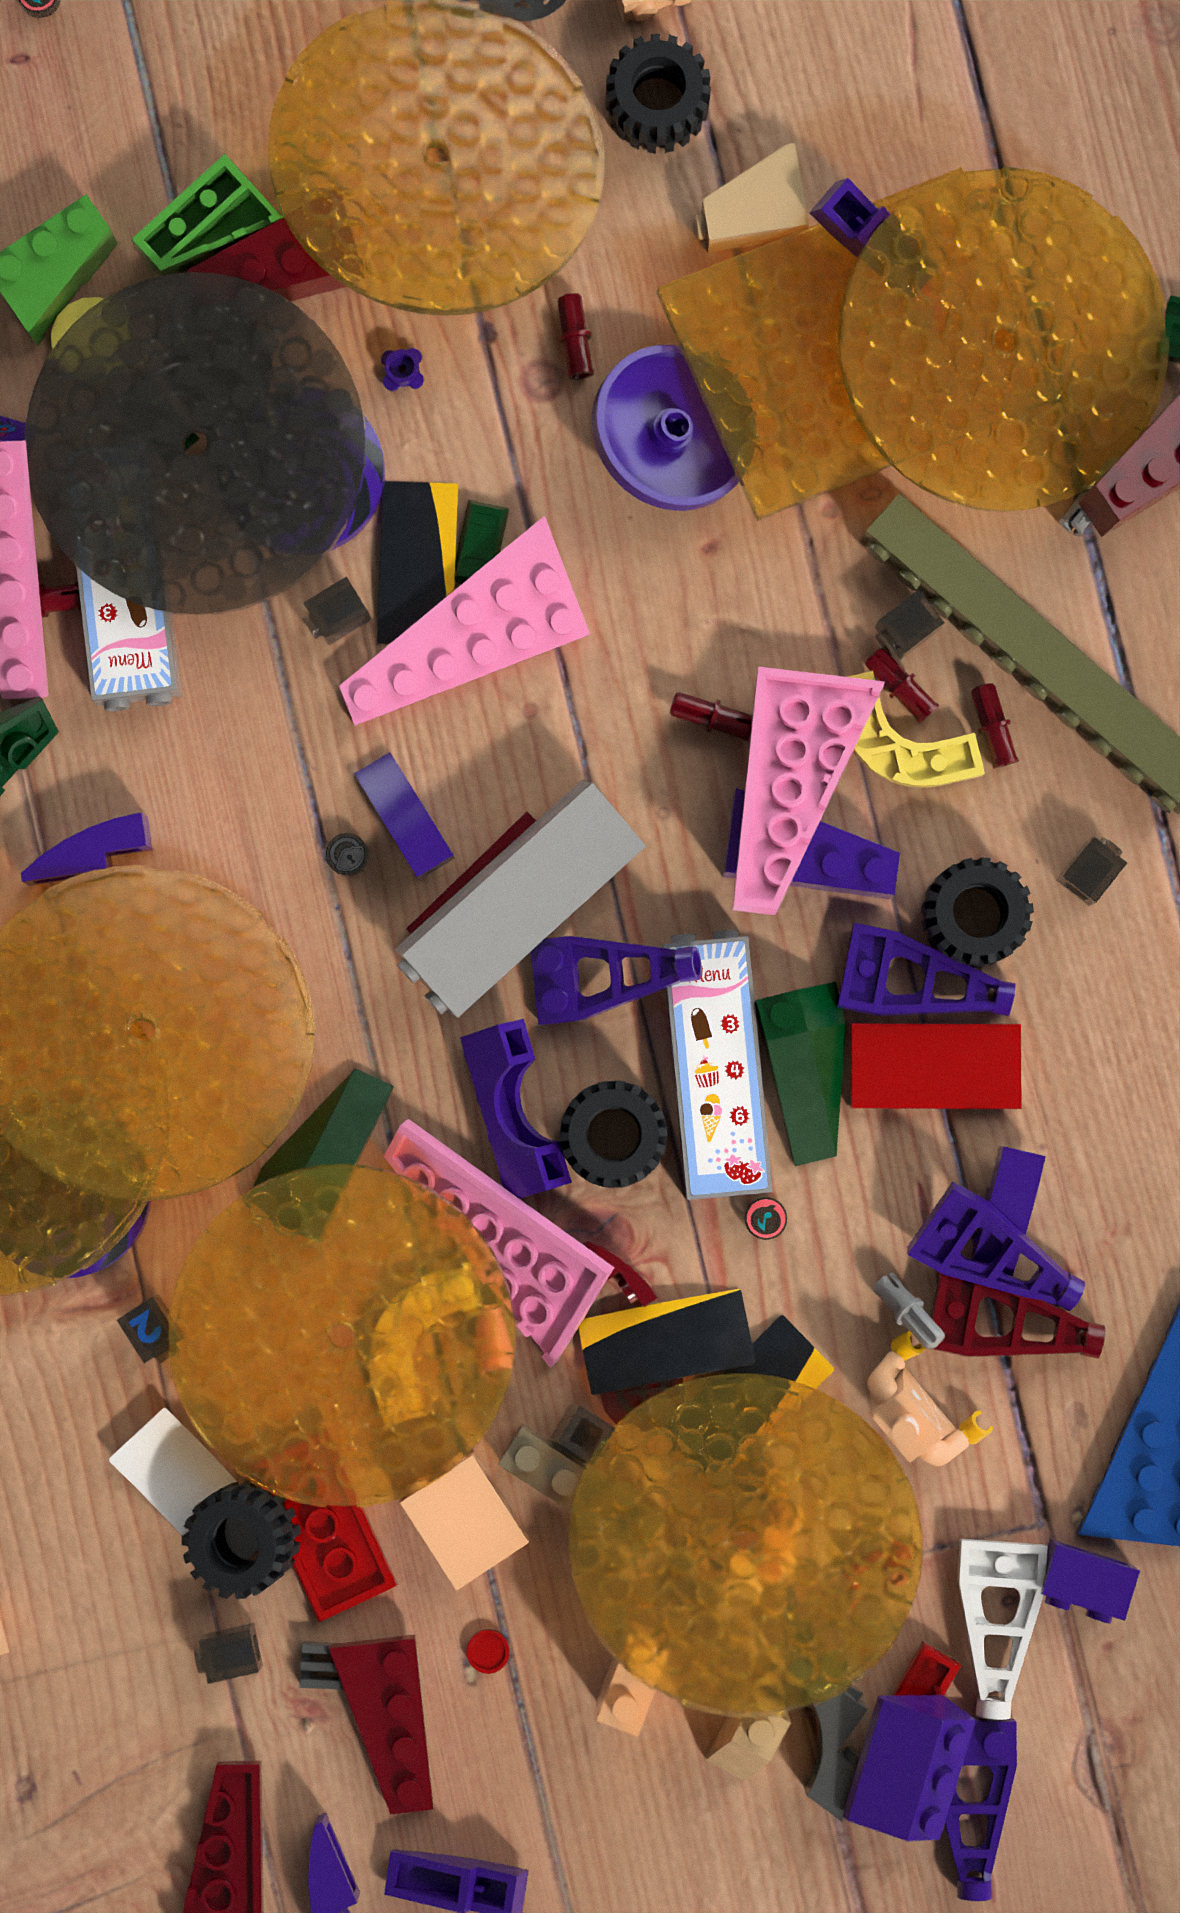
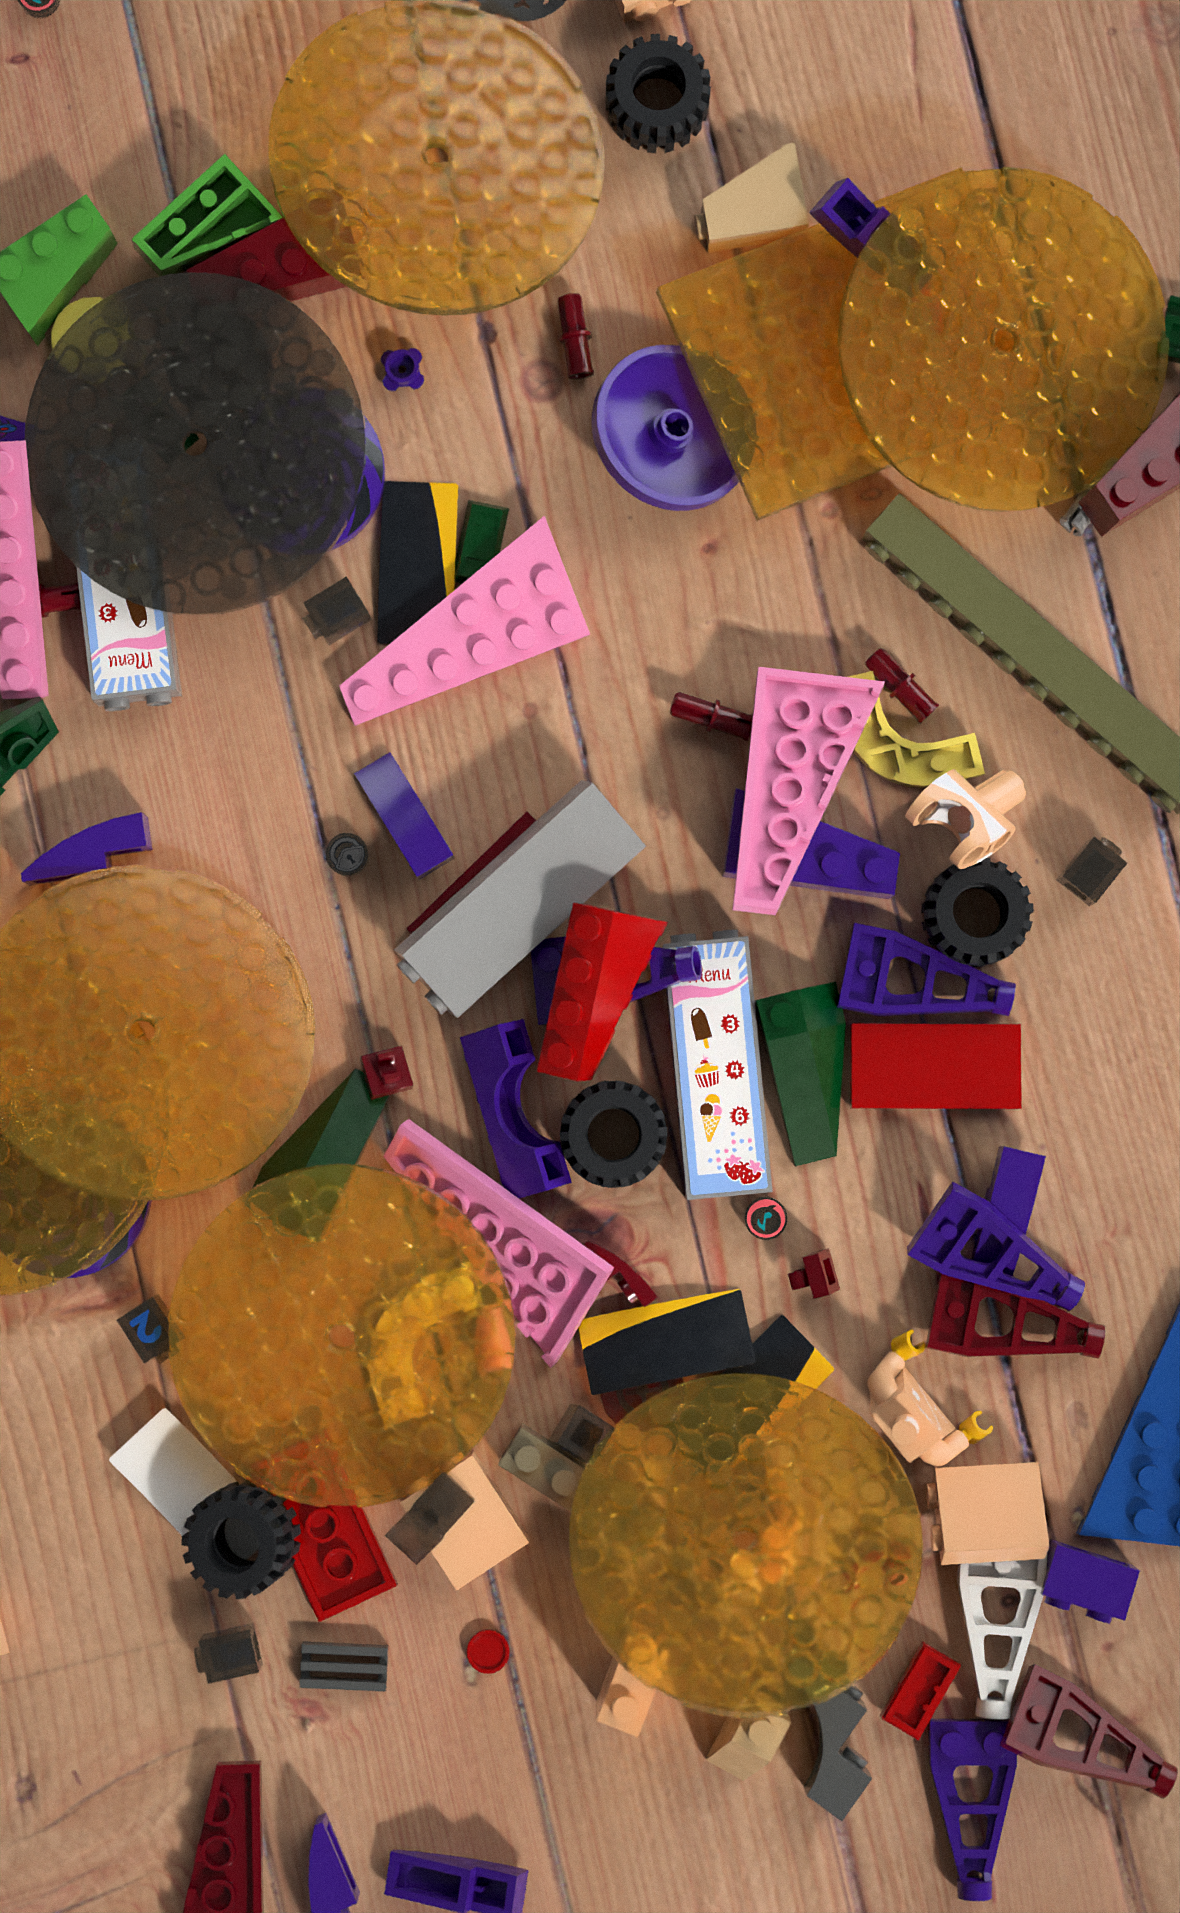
dark red wing [329,1634,433,1815] -> none
dark purple slope [842,1695,976,1841] -> none
light grey axle [873,1273,945,1350] -> none
clear smoke brick [875,590,945,660] -> none
dark red axle [971,683,1019,769] -> none
none -> dark red tile [360,1045,414,1100]
none -> clear smoke slope [385,1470,475,1565]
none -> red wedge [537,902,668,1081]
none -> dark red tile [788,1248,840,1299]
none -> light nougat connector [905,769,1026,869]
none -> light nougat brick [925,1462,1049,1565]
none -> dark red plate [1000,1664,1178,1799]

